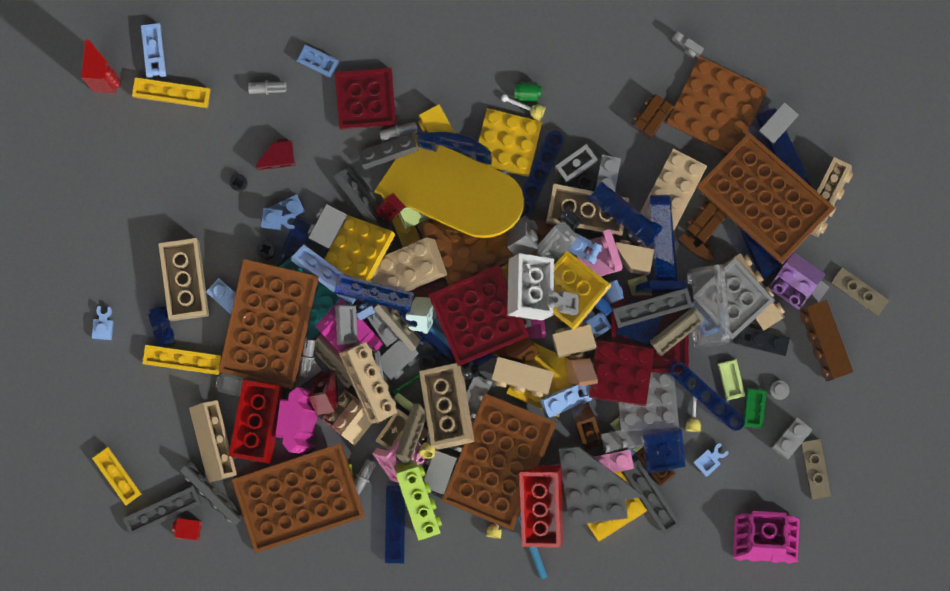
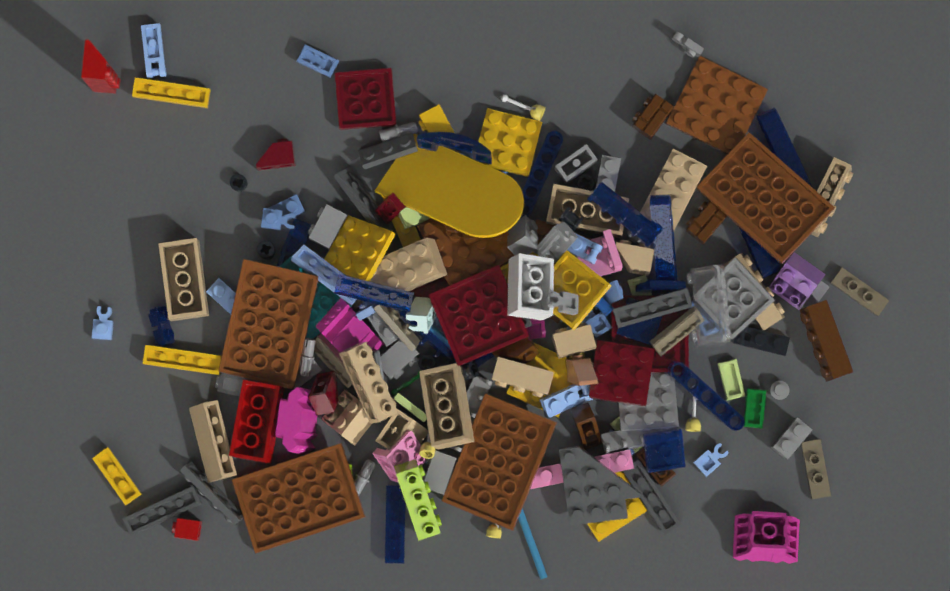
light grey axle [248,80,287,95] -> none
light grey tile [335,305,358,345] -> none
dark tan plate [396,404,426,465] -> none
green brick [515,82,542,101] -> none
red slope [519,466,564,547] -> none
reddish brown slope [677,233,715,263] -> none
light grey tile [759,103,799,144] -> none

